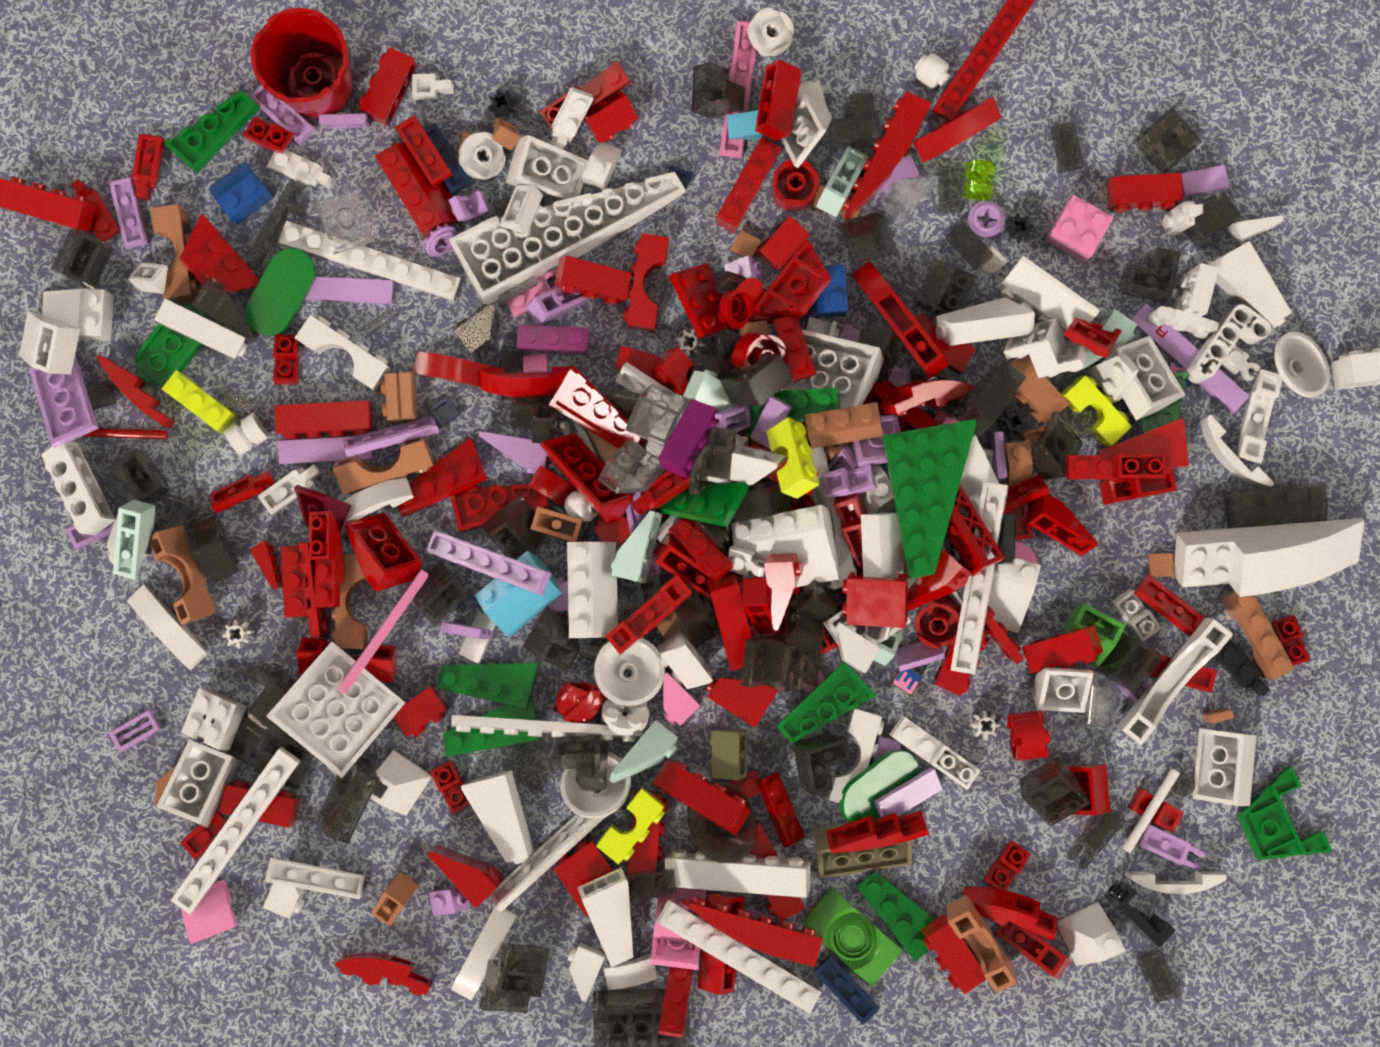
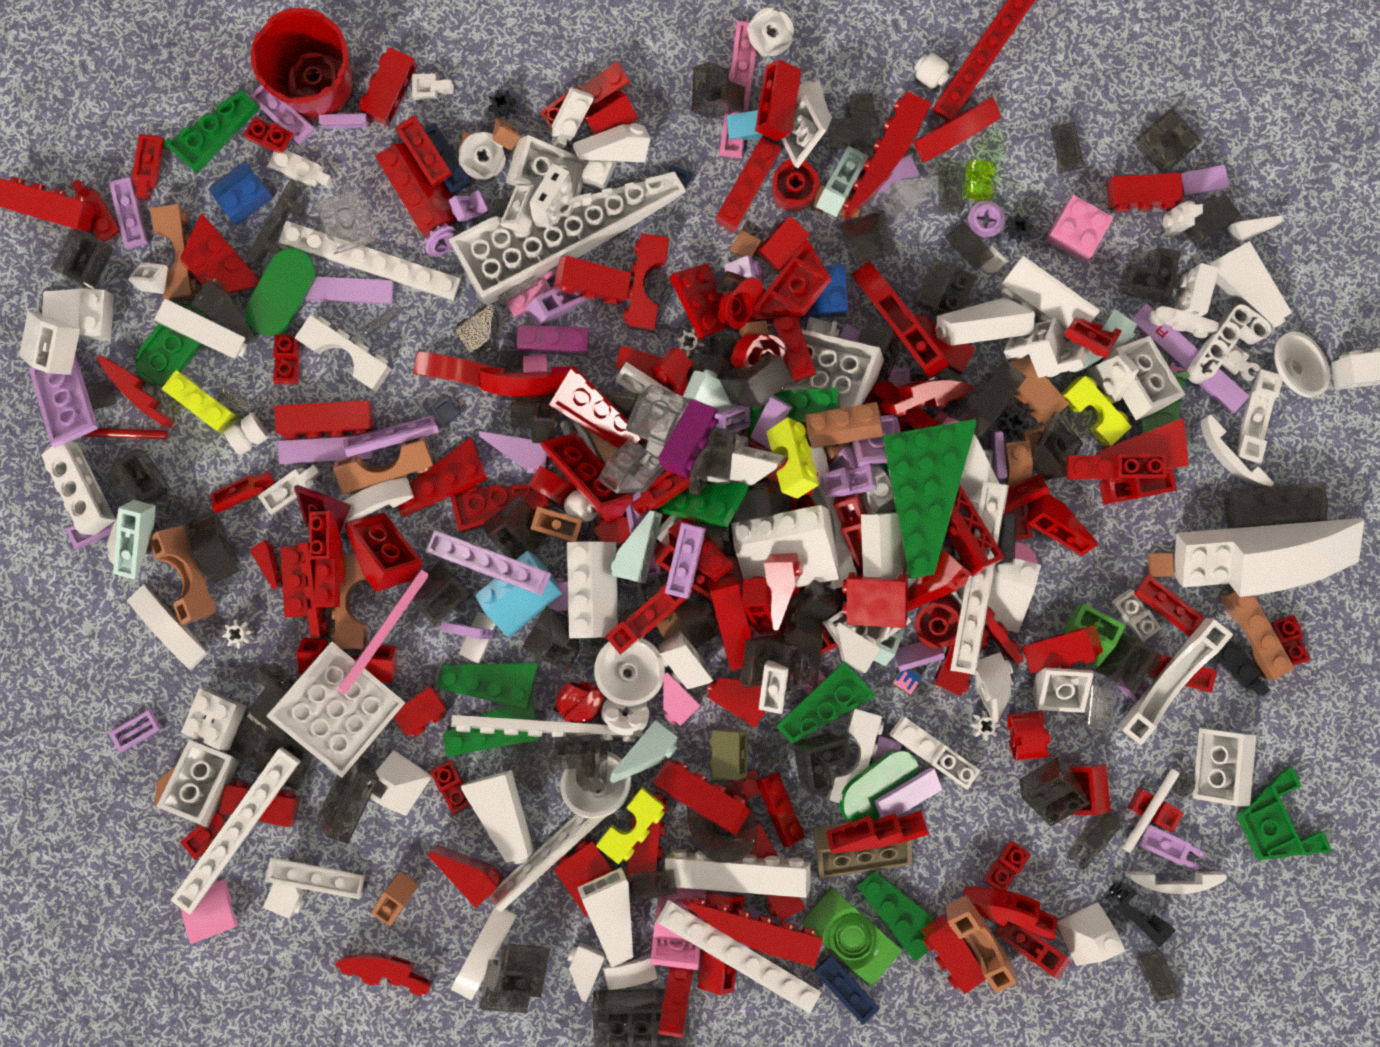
nougat brick [381,372,418,423] -> none
lavender bracket [429,887,470,916] -> none
white plate [728,545,765,577] -> none
nougat tile [1202,708,1234,724] -> none
none -> white piece [529,163,573,230]
none -> white slope [573,123,651,162]
none -> lavender tile [665,522,706,599]
none -> white slope [759,660,789,714]
none -> white slope [975,652,1013,724]

